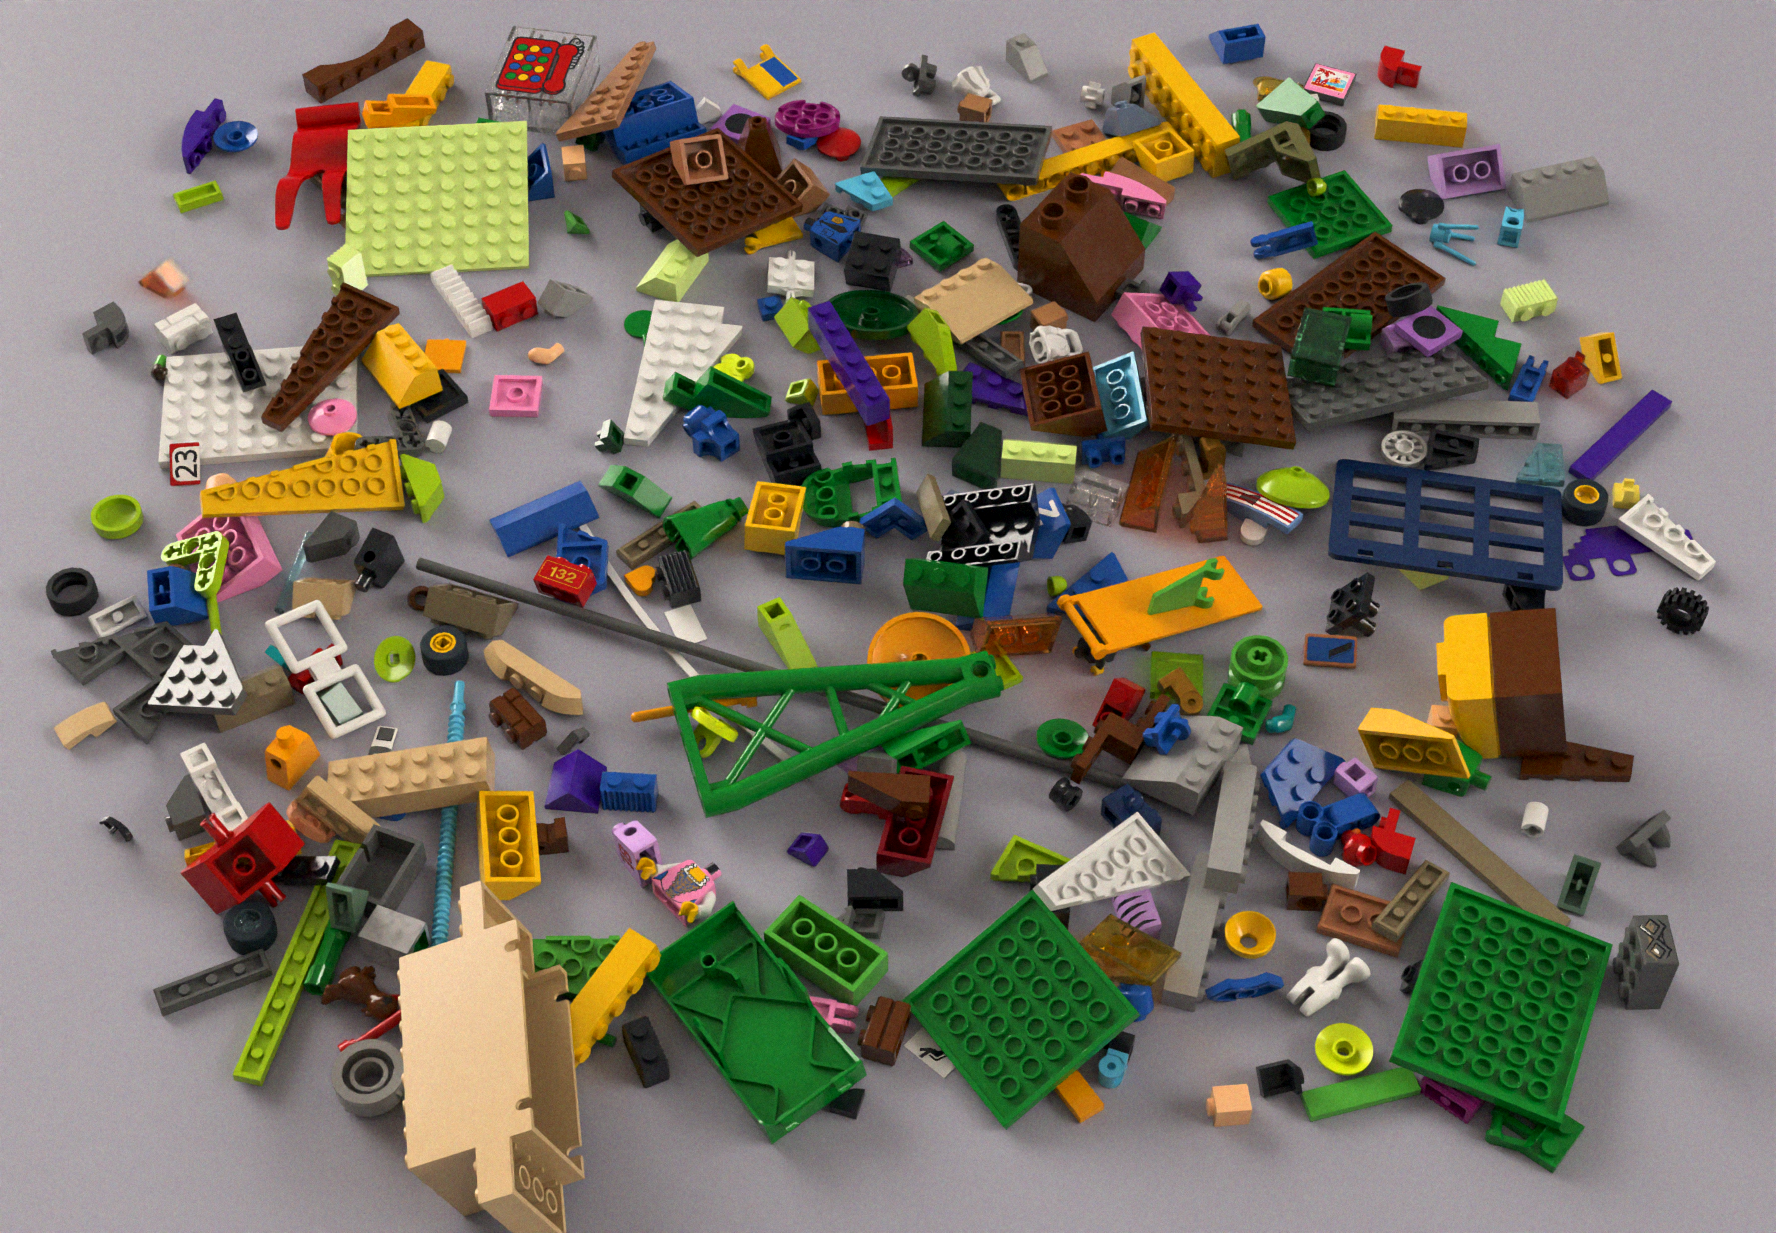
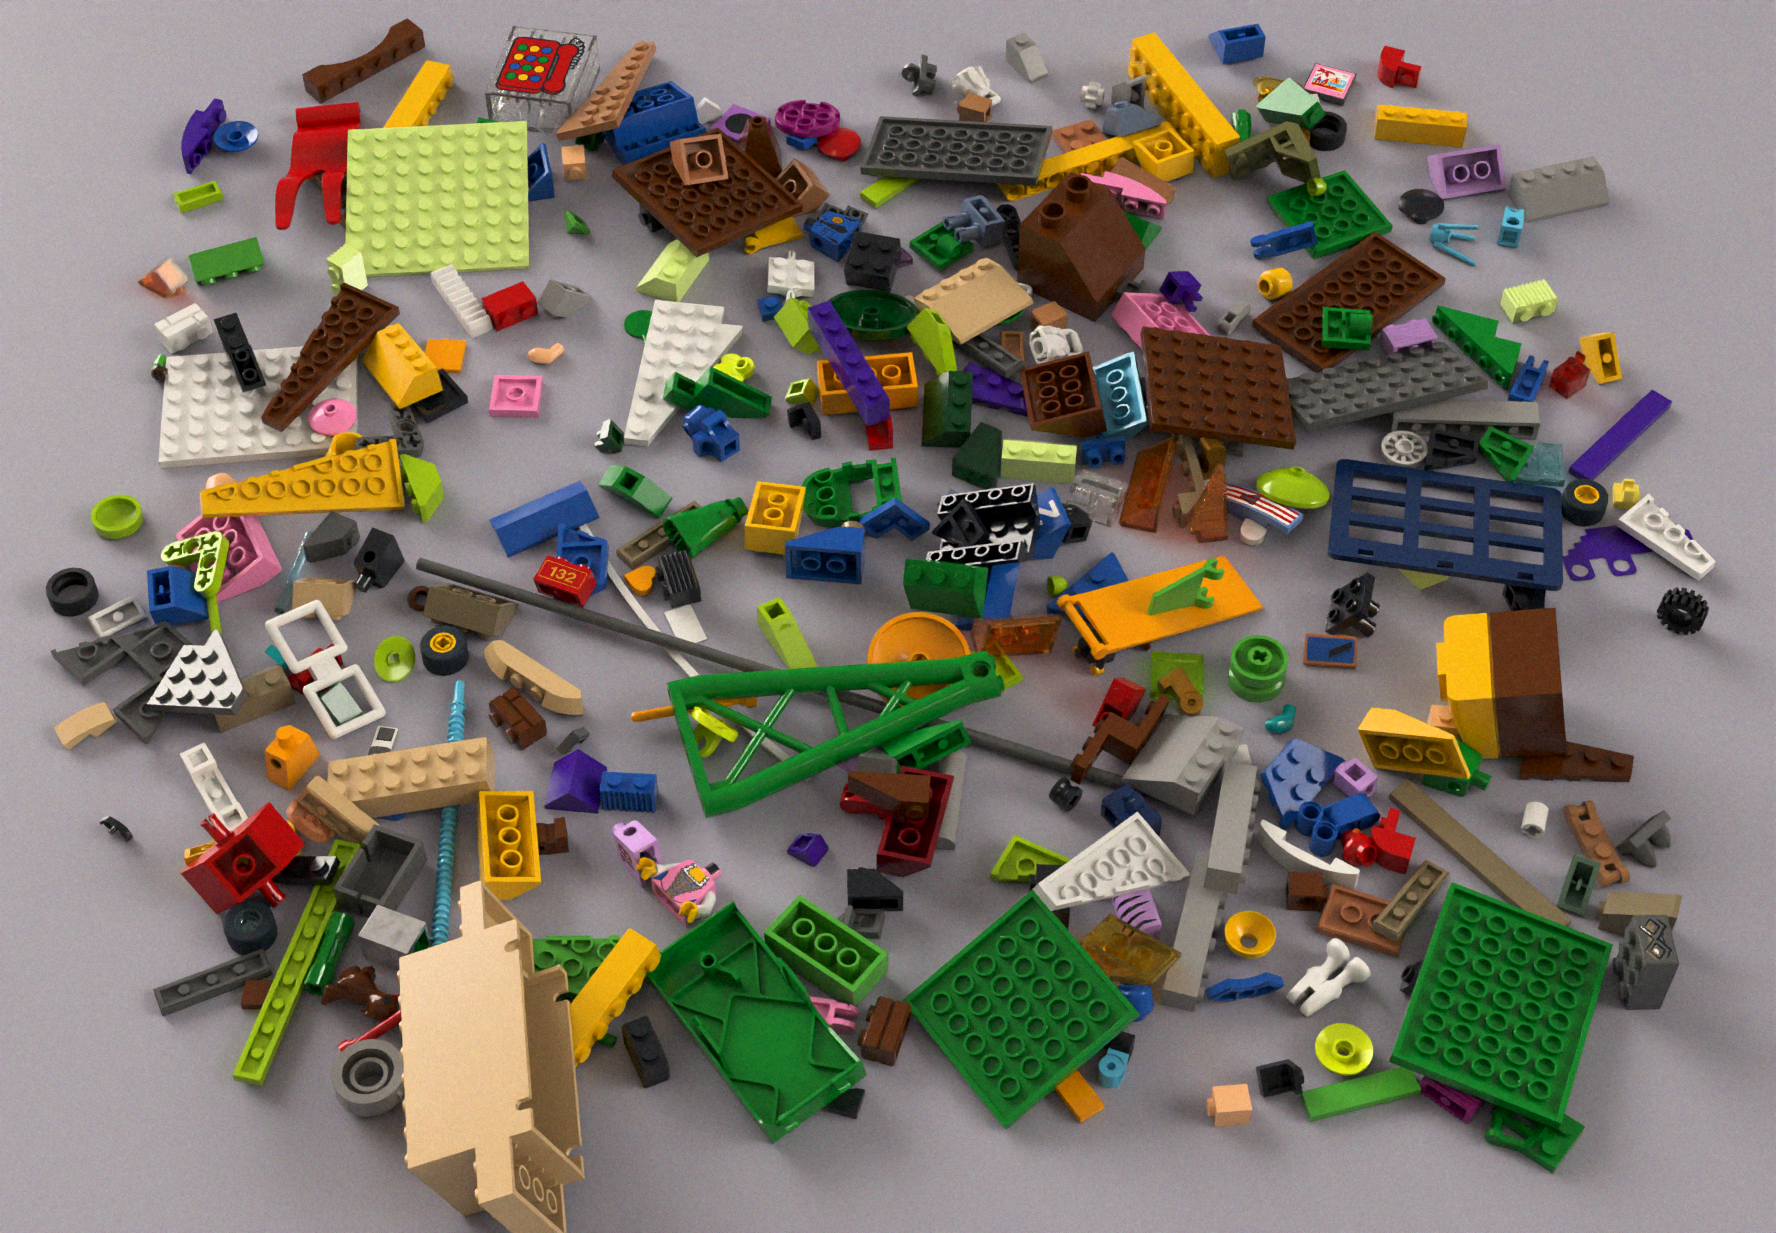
dark grey brick [82,301,129,355] -> none
dark grey slope [164,774,207,841] -> none
sticker [169,442,200,486] -> none
sand green slope [325,883,369,934] -> none
light orange slope [362,94,436,128] -> none
white piece [425,420,452,453] -> none
flag [733,44,801,100] -> none
black slope [752,417,822,486] -> none
medium azure wing [835,171,893,212] -> none
white sticker [904,1027,955,1078] -> none
dark tan tile [916,474,951,542] -> none
green dish [1036,718,1089,759] -> none
blue hips [1143,704,1191,755] -> none
green plate [1207,682,1273,745] -> none
clear green slope [1287,307,1352,386] -> none
black tyre [1385,282,1433,317] -> none
medium lavender tile [1394,305,1463,357] -> none
none -> bright green slope [187,237,265,286]
none -> reddish brown tile [241,980,273,1010]
none -> sand blue brick [943,195,1005,248]
none -> green wing [1478,426,1534,483]
none -> medium nougat plate [1564,800,1630,888]
none -> dark tan slope [1595,892,1682,937]

